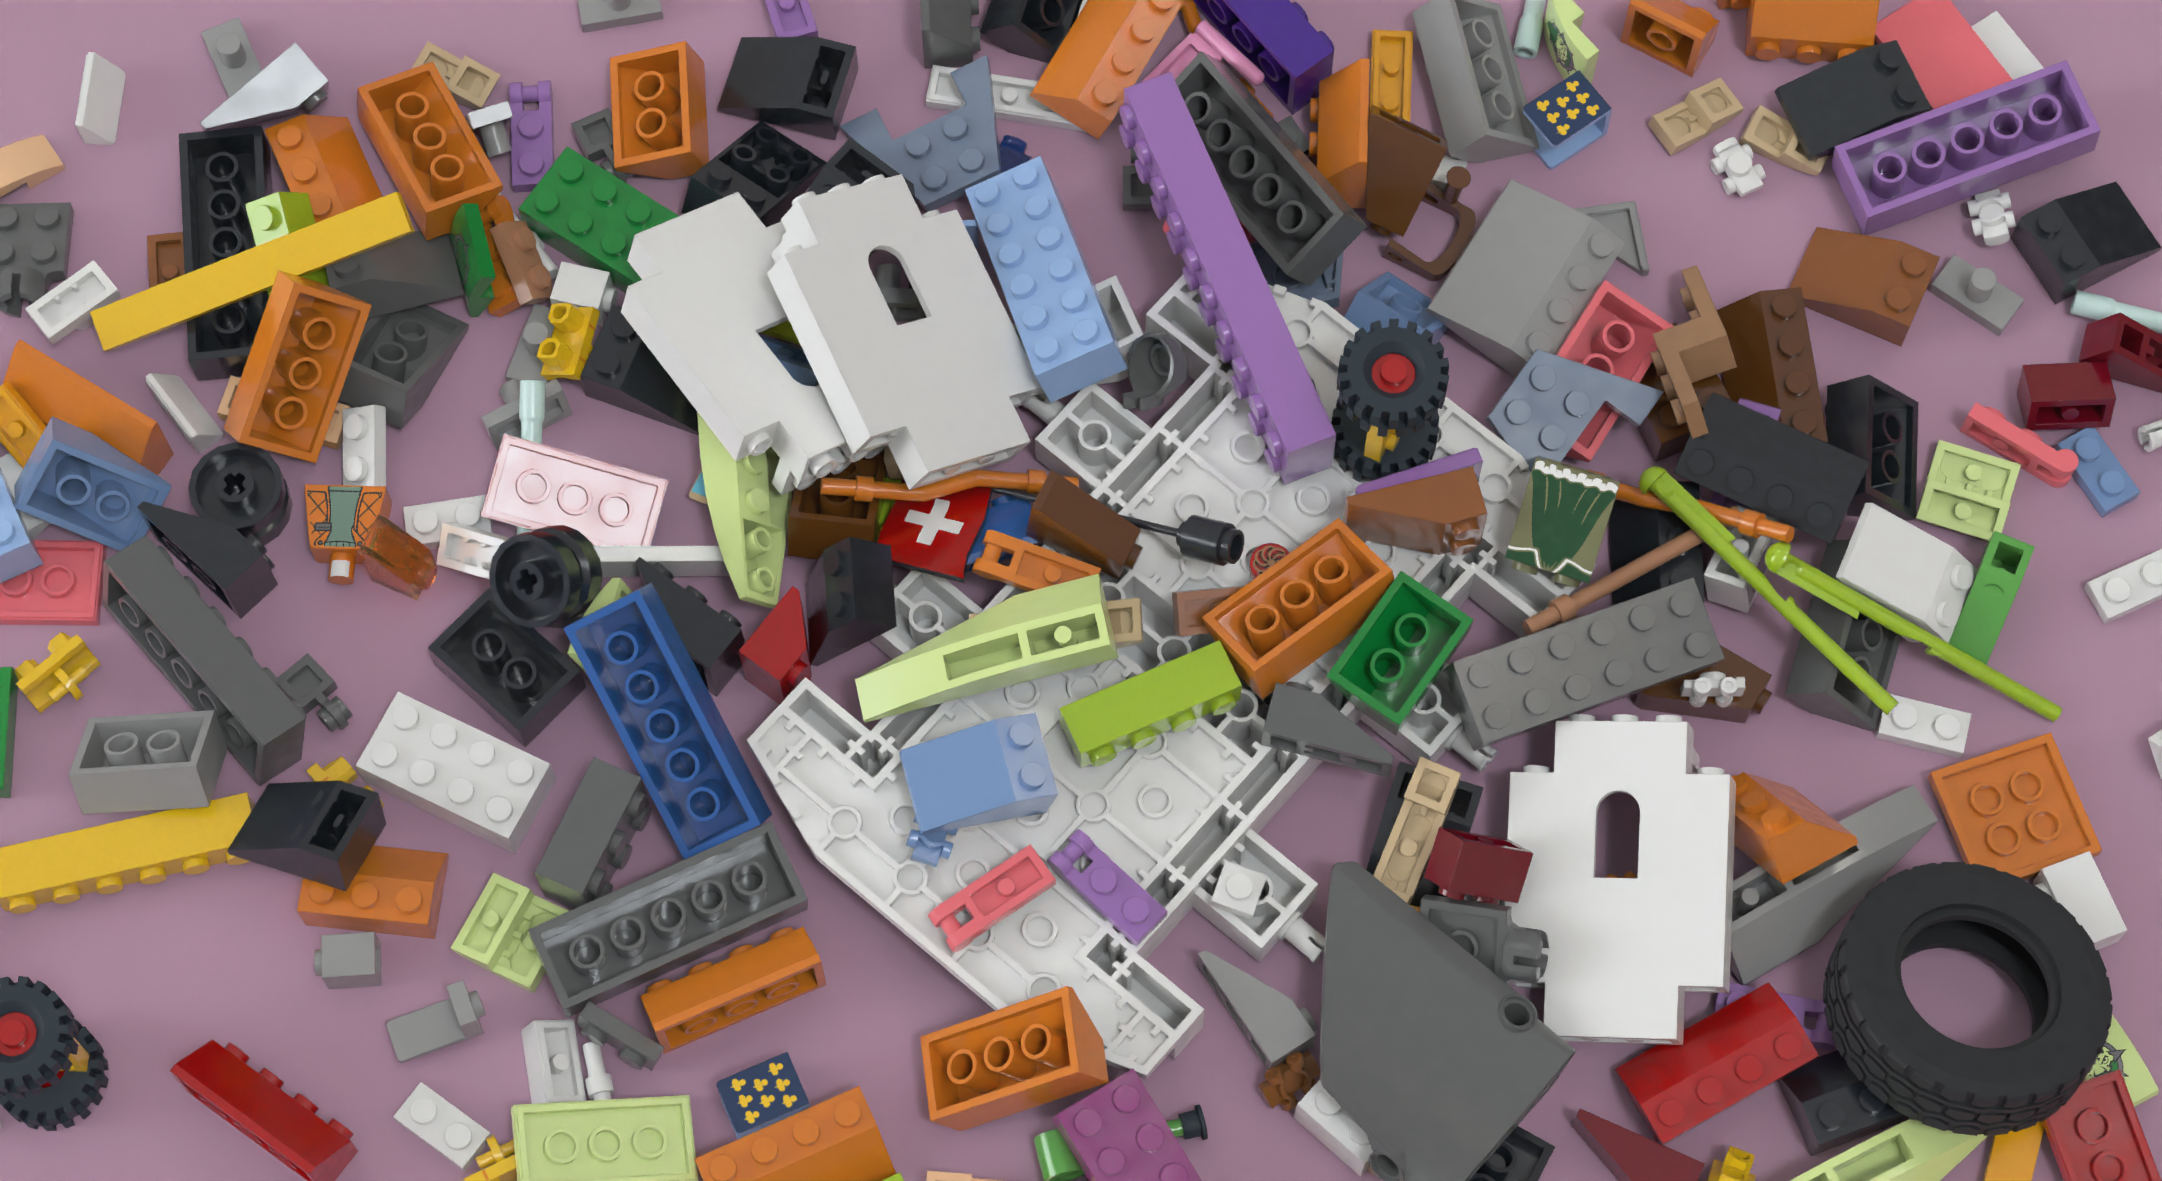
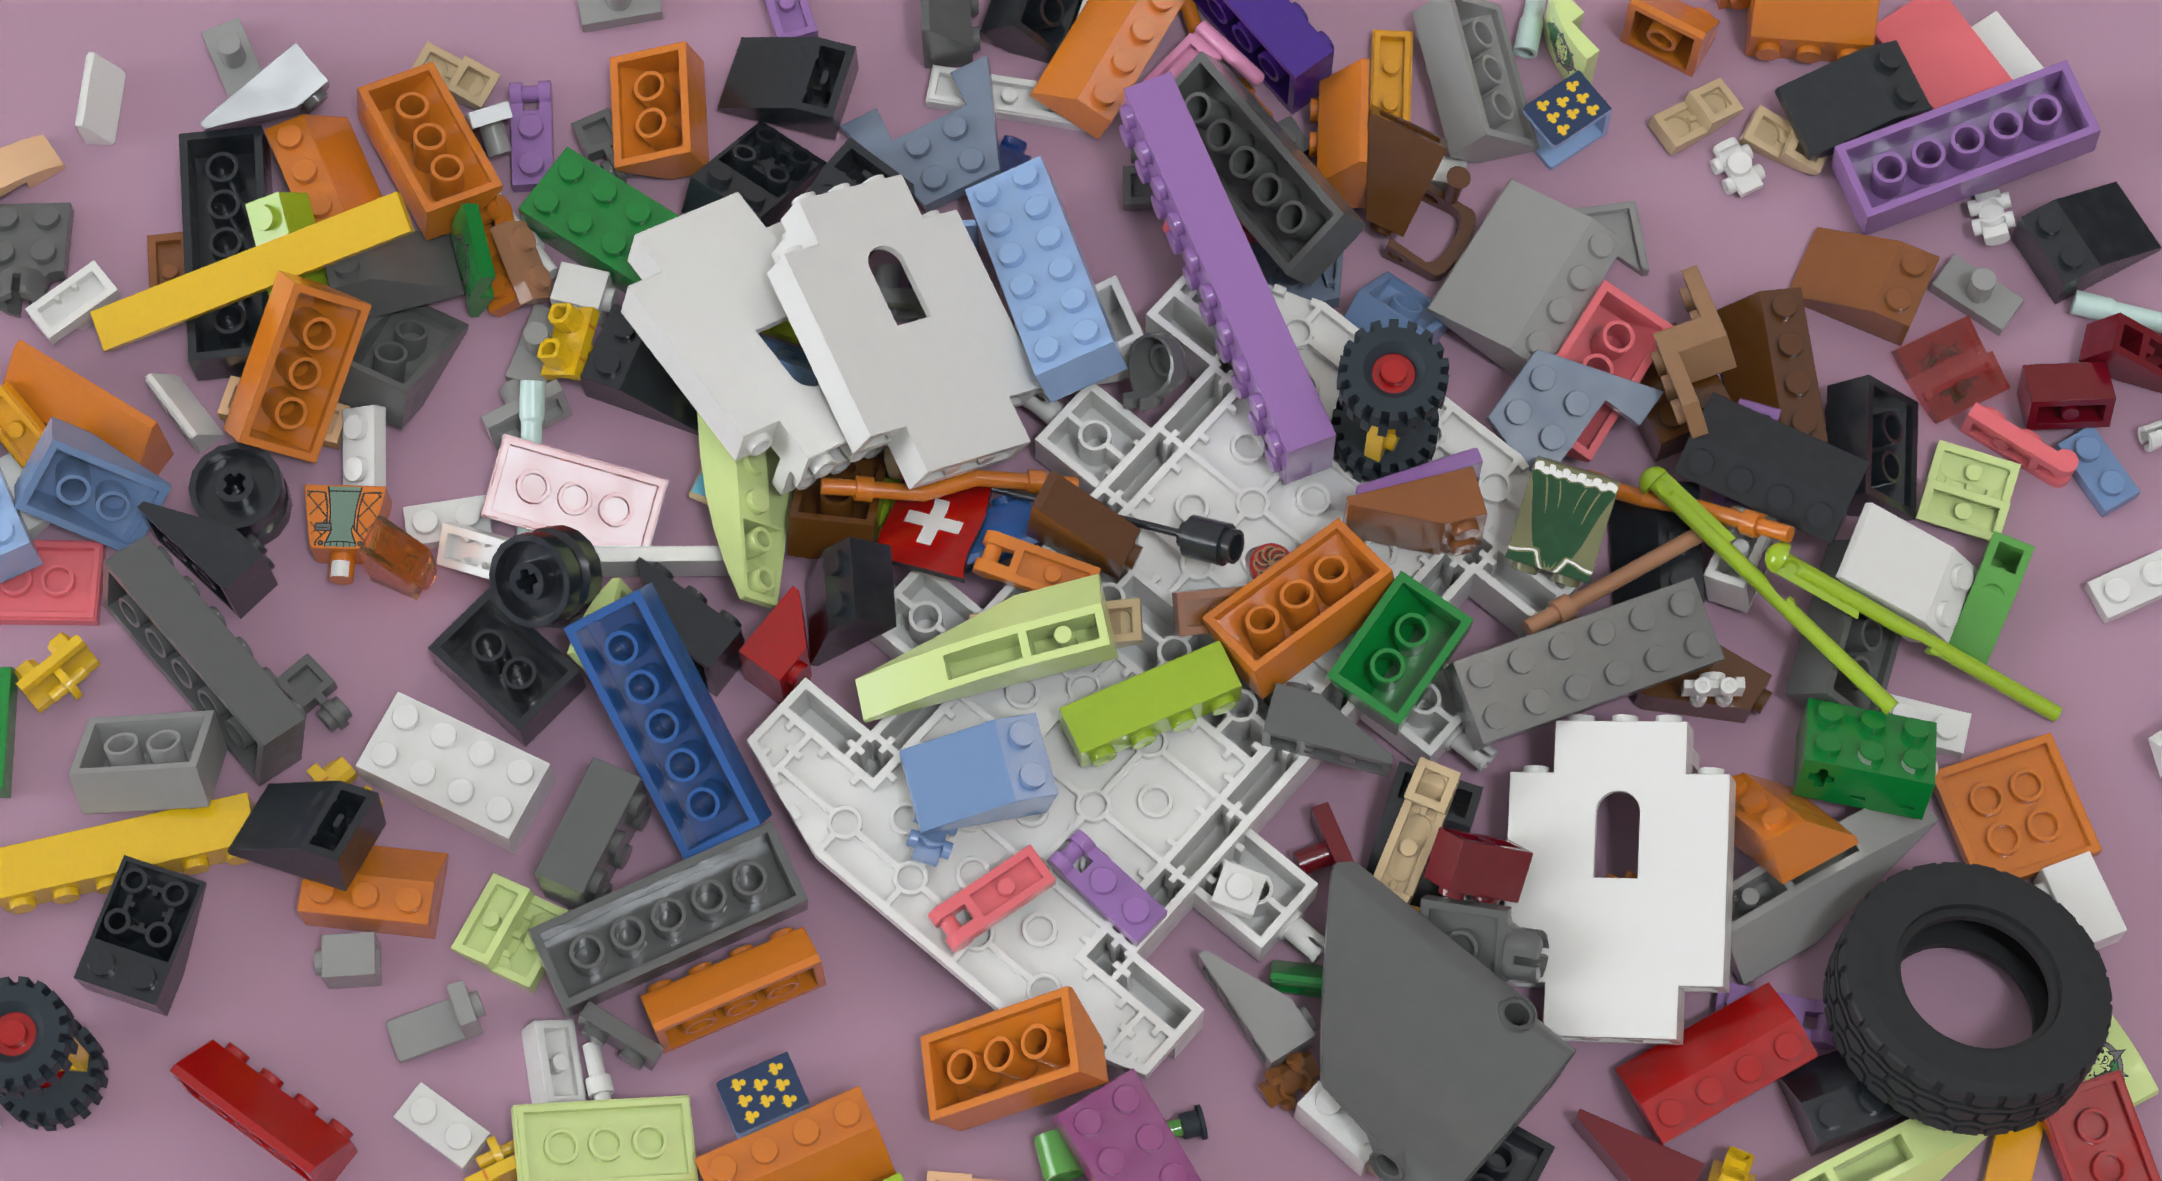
none -> black slope [74,855,207,1016]
none -> green slope [1269,960,1323,998]
none -> dark red tile [1292,802,1354,875]
none -> green piece [1793,698,1938,820]
none -> clear red slope [1891,315,2010,424]

